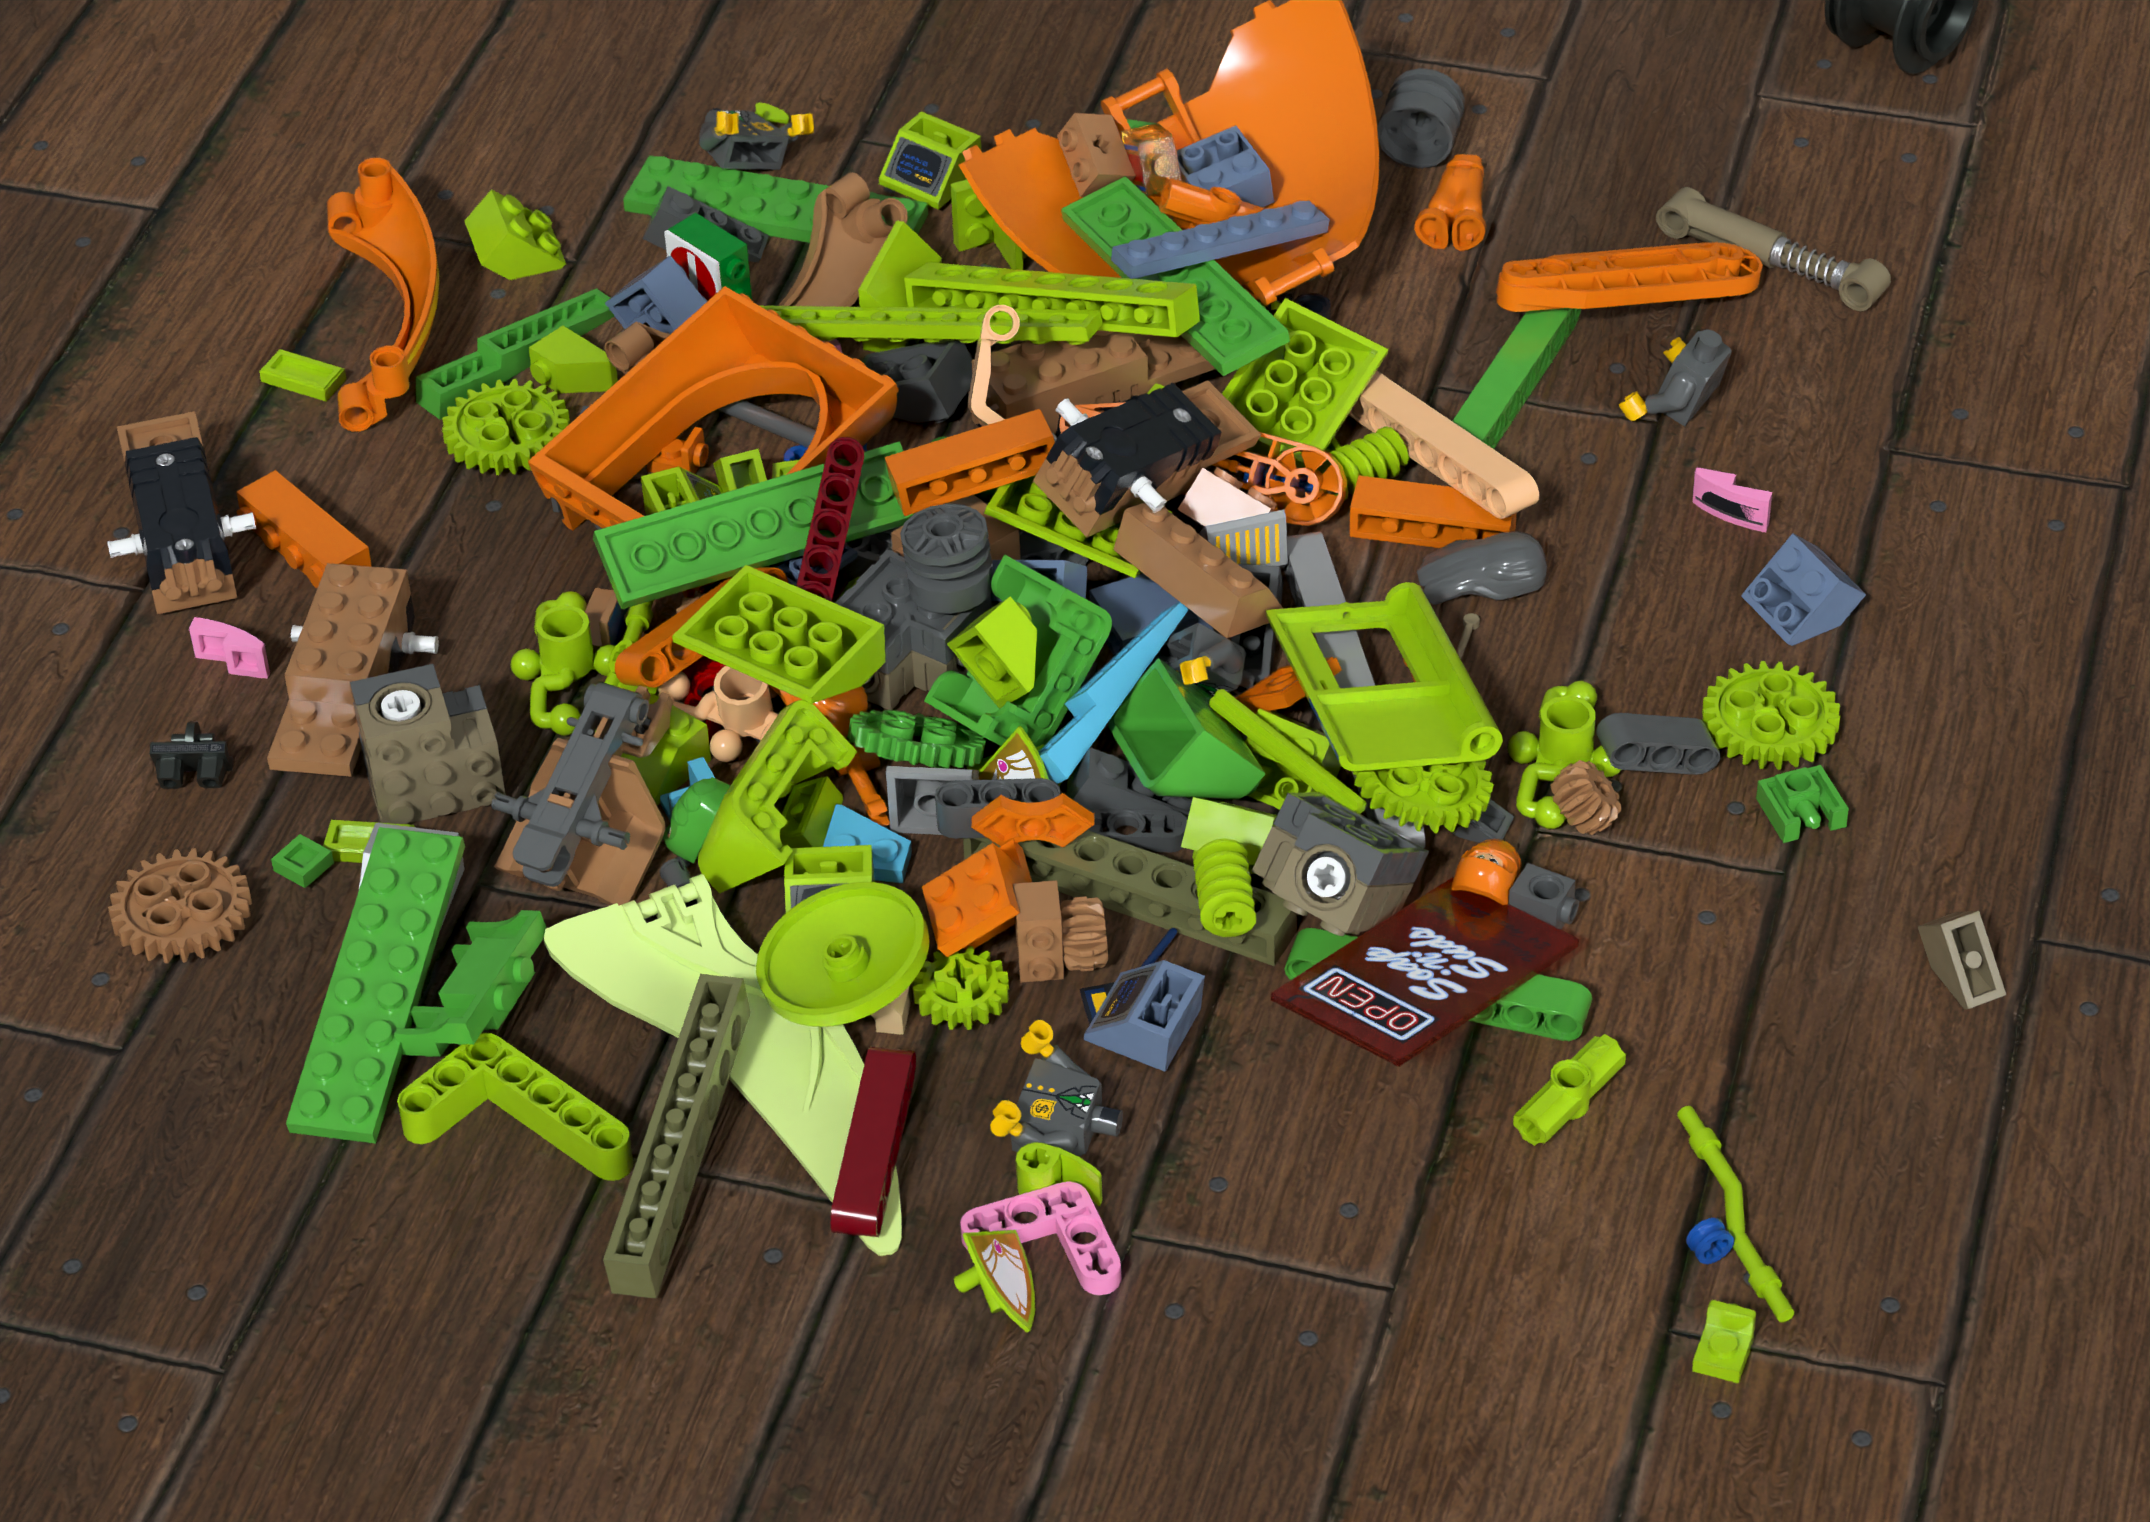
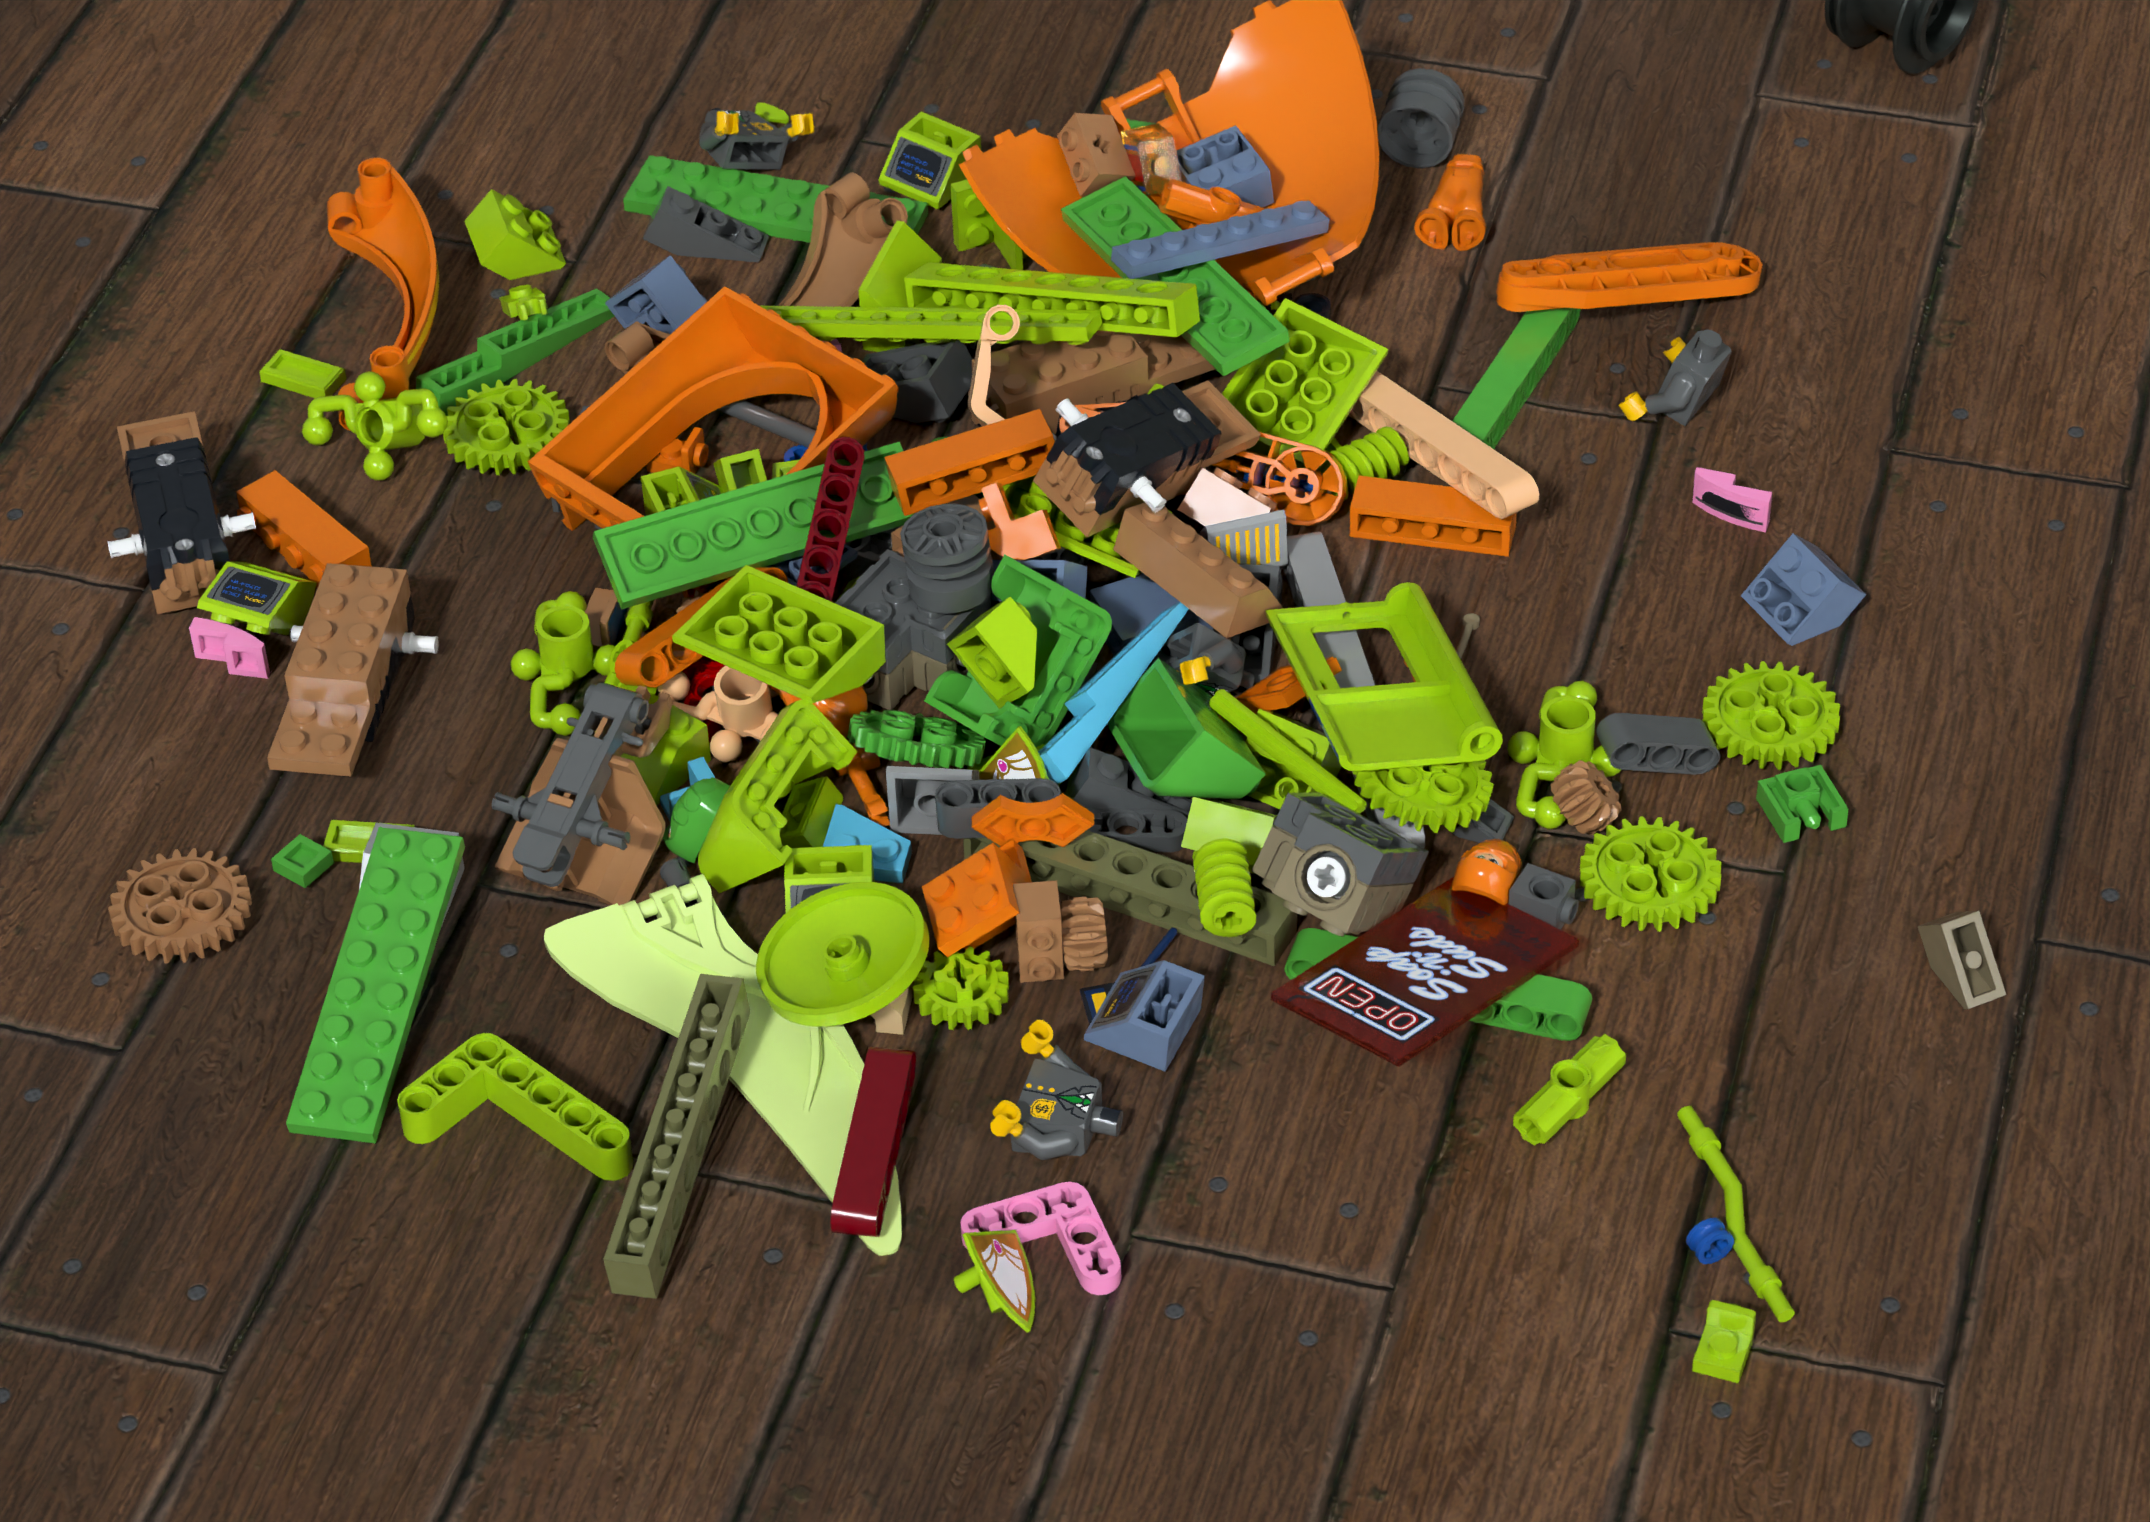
pearl dark grey hips [149,721,234,789] -> none
dark tan piece [350,664,505,824] -> none
bright green bracket [394,910,547,1057] -> none
lime slope [529,325,618,393] -> none
green piece [664,212,752,301] -> none
lime panel [1016,1142,1102,1206] -> none
dark grey hair [1417,531,1547,605] -> none
dark tan piece [1656,187,1891,311] -> none
none -> lime slope [197,561,317,635]
none -> lime wheel [302,371,448,481]
none -> lime plate [499,285,548,320]
none -> brick [979,482,1061,560]
none -> lime gear [1580,816,1722,932]

